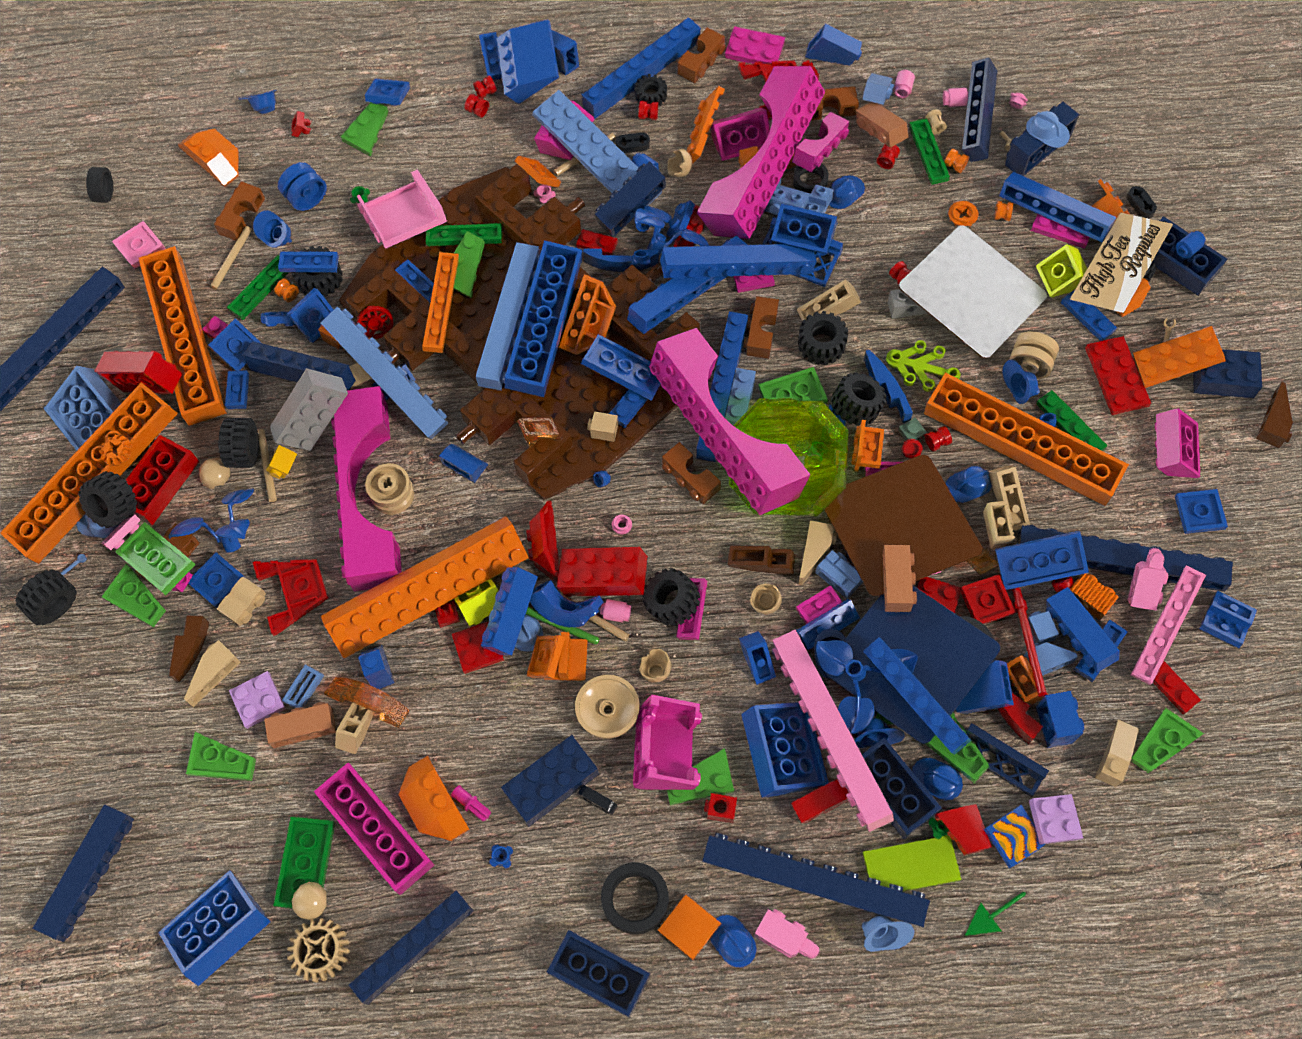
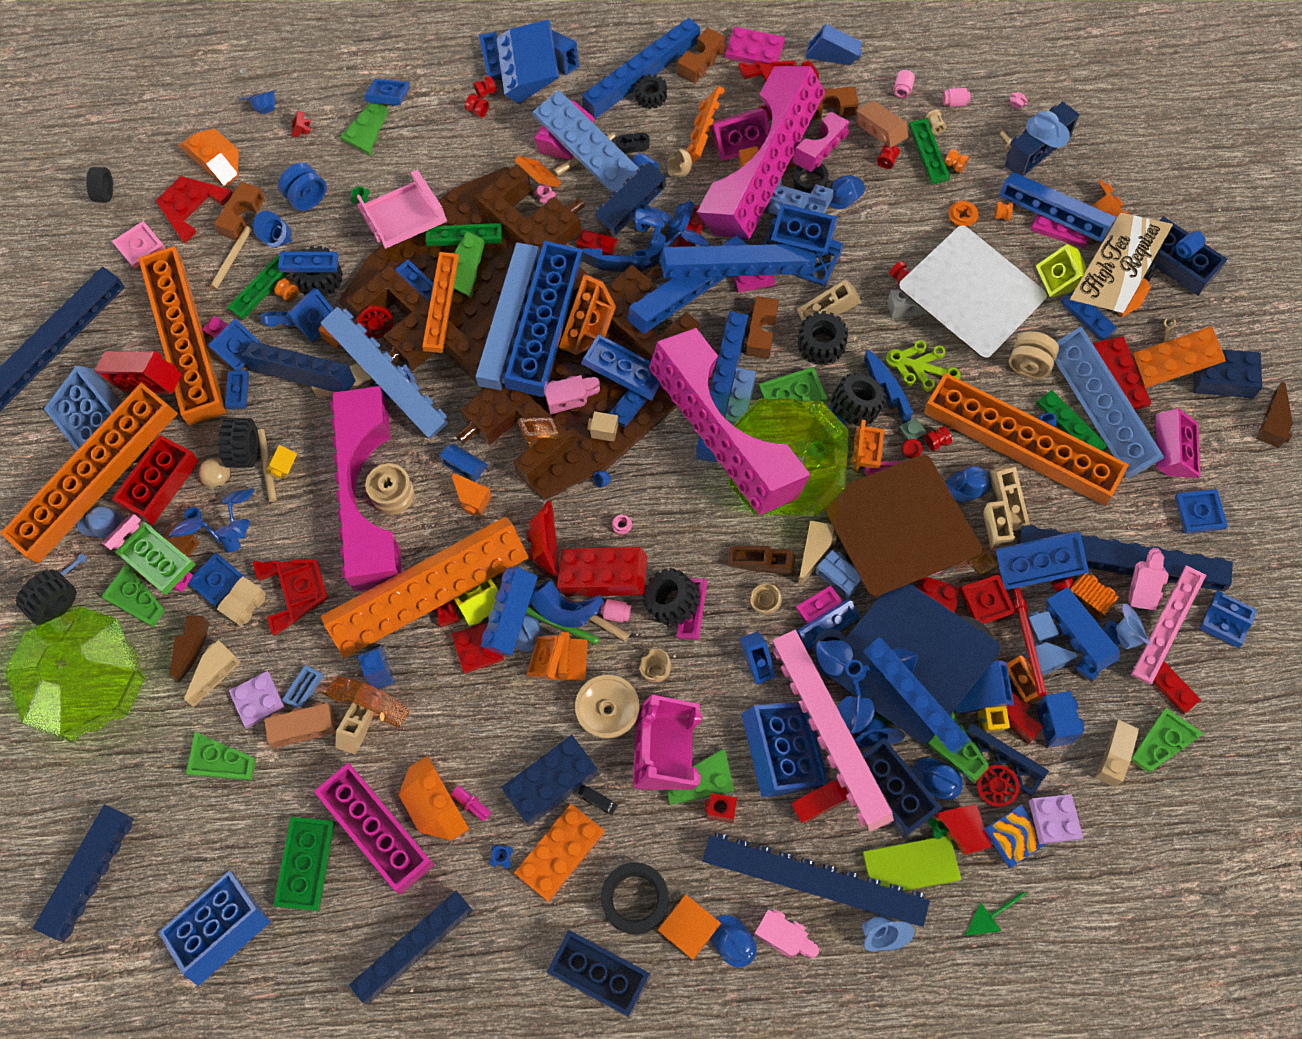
black tyre [78,471,137,528] -> none
orange gear [99,434,132,466] -> none
light grey brick [270,368,348,451] -> none
tan gear [287,918,350,982] -> none
tan hair [292,882,327,920] -> none
red wheel [639,101,659,121] -> none
dark orange arch [662,442,721,505] -> none
medium blue brick [862,73,894,105] -> none
nougat brick [882,545,917,612] -> none
dark blue brick [962,57,998,162] -> none
blue piece [1002,360,1040,404] -> none
black beam [1127,186,1157,219] -> none
none -> clear neon green windscreen [5,607,146,742]
none -> red wing [156,176,233,243]
none -> blue hinge [184,507,202,520]
none -> orange slope [452,473,492,516]
none -> orange plate [514,804,605,902]
none -> bright pink hinge [545,375,600,414]
none -> yellow brick [977,706,1010,733]
none -> red wheel [977,765,1020,807]
none -> medium blue plate [1055,326,1165,479]
none -> medium blue piece [1116,604,1151,649]

